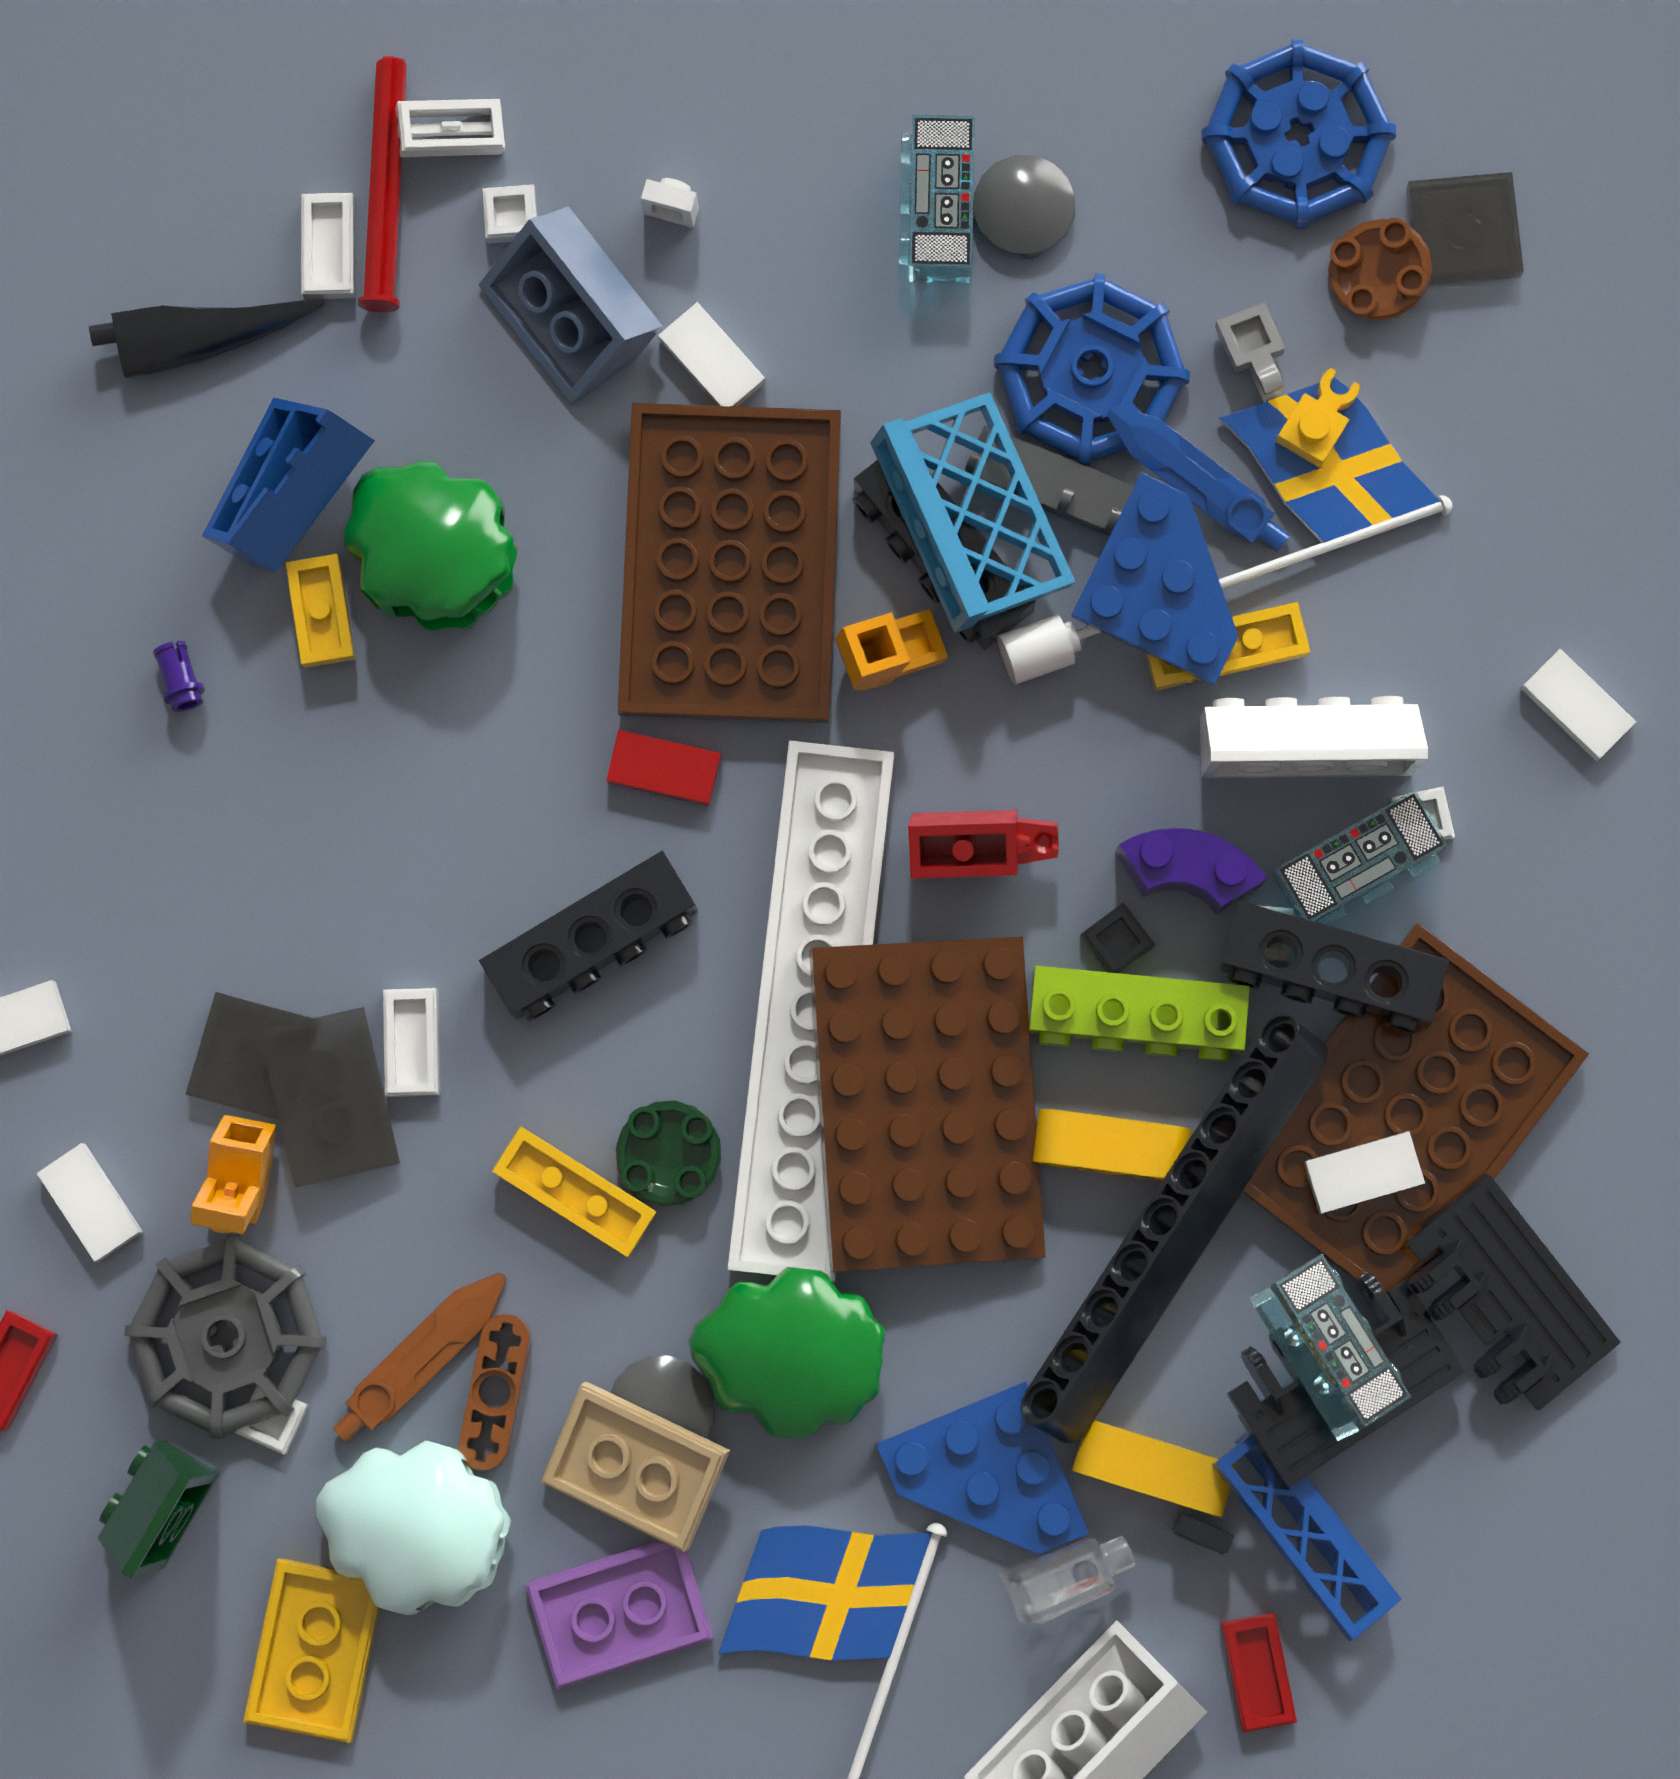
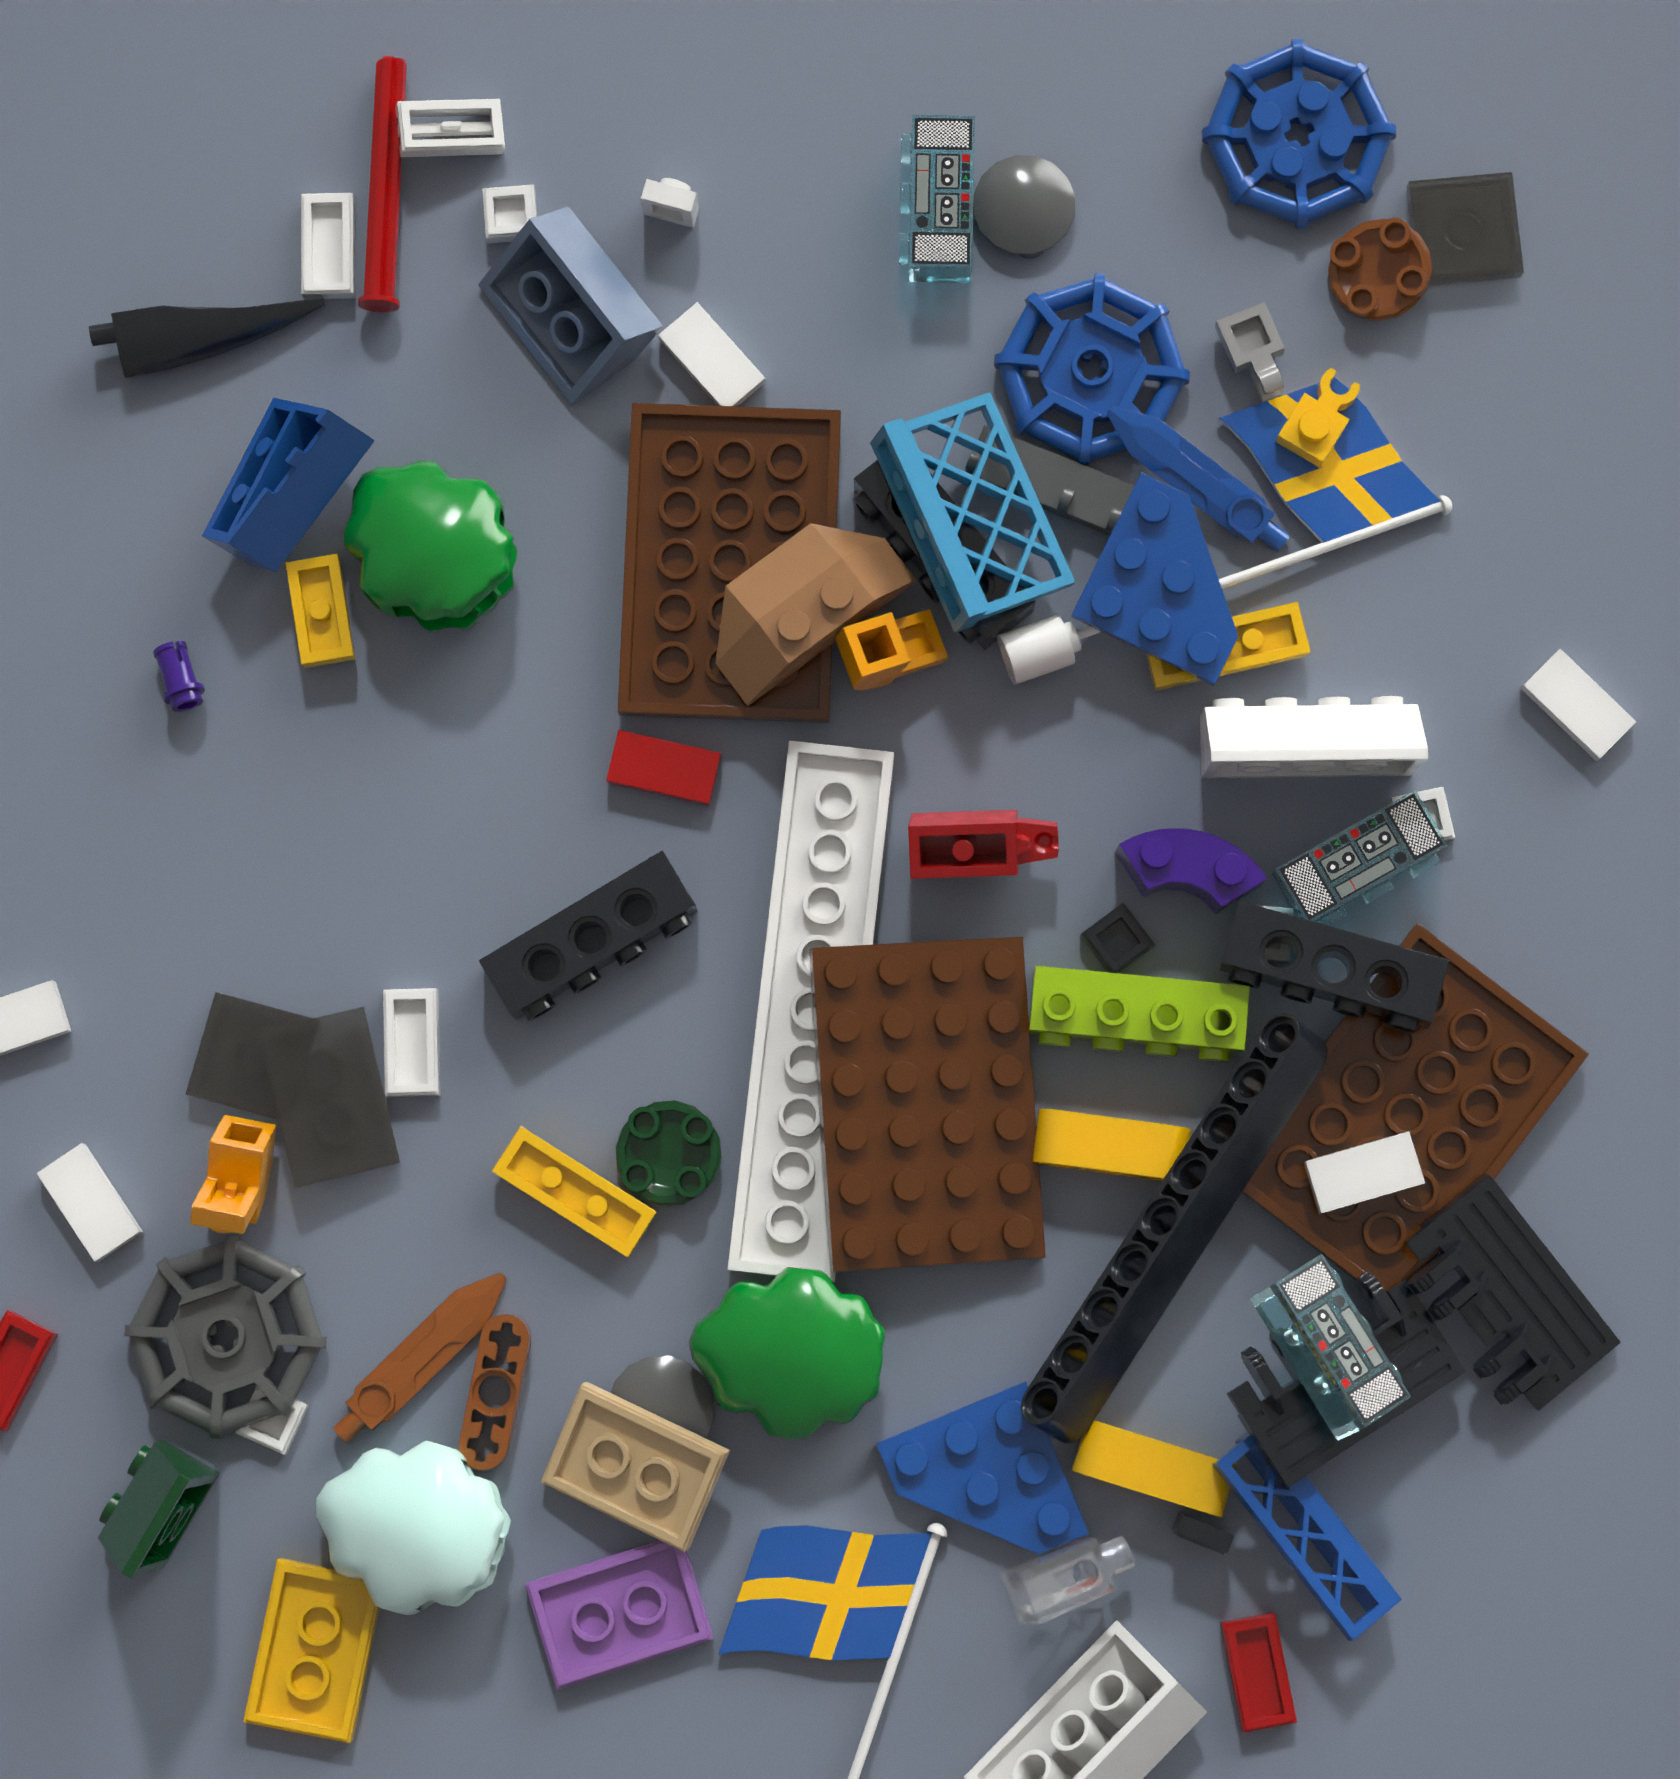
none -> medium nougat wedge [716,523,917,707]

